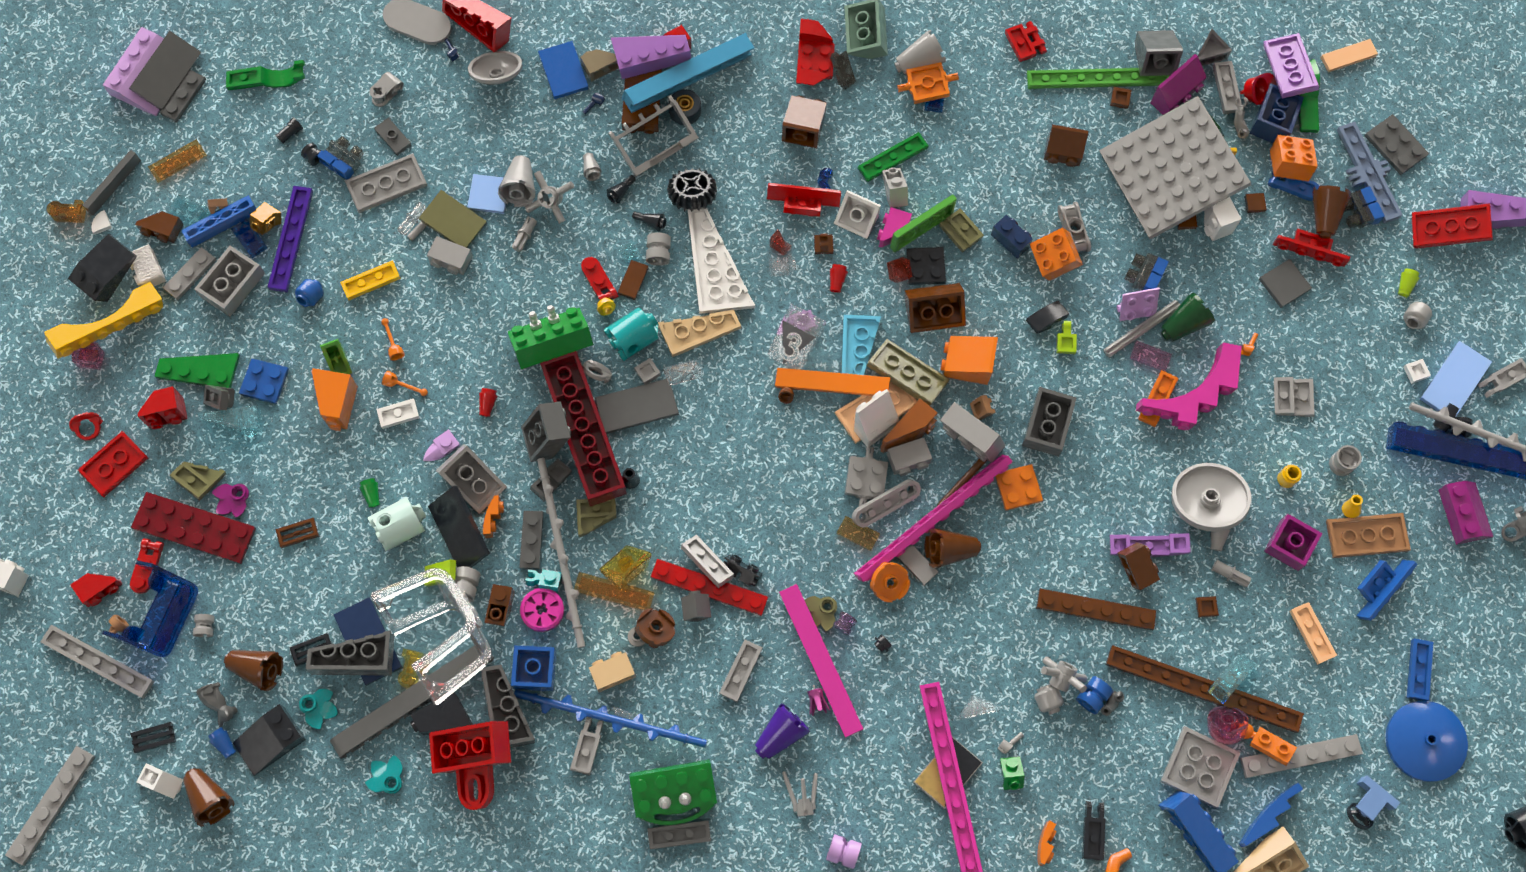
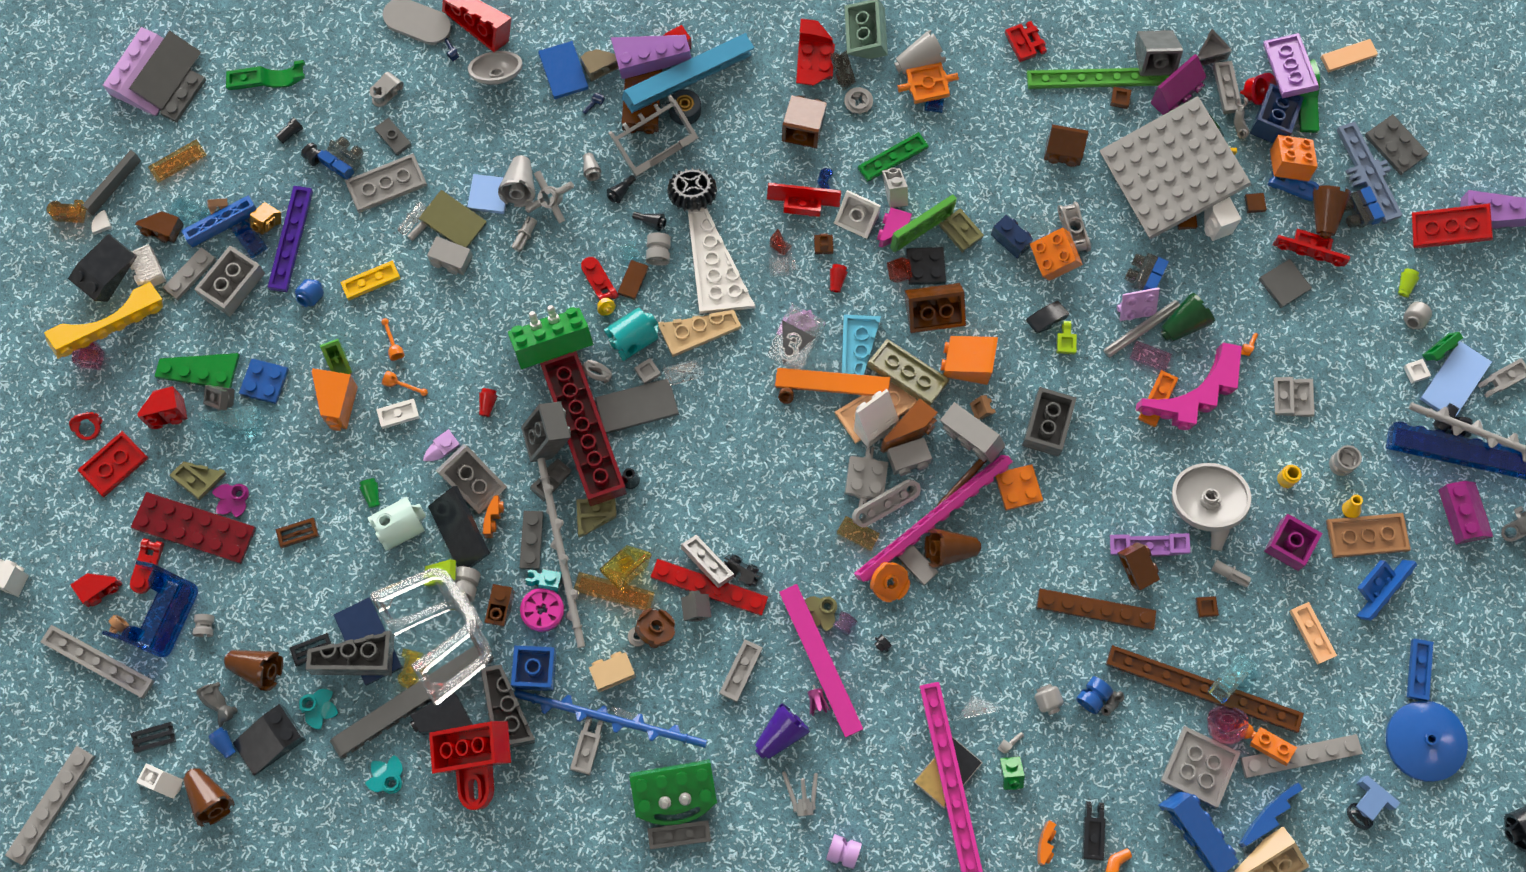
light grey bar [1041,657,1087,693] -> none
none -> light grey gear [844,87,873,115]
none -> green plate [1422,332,1463,361]

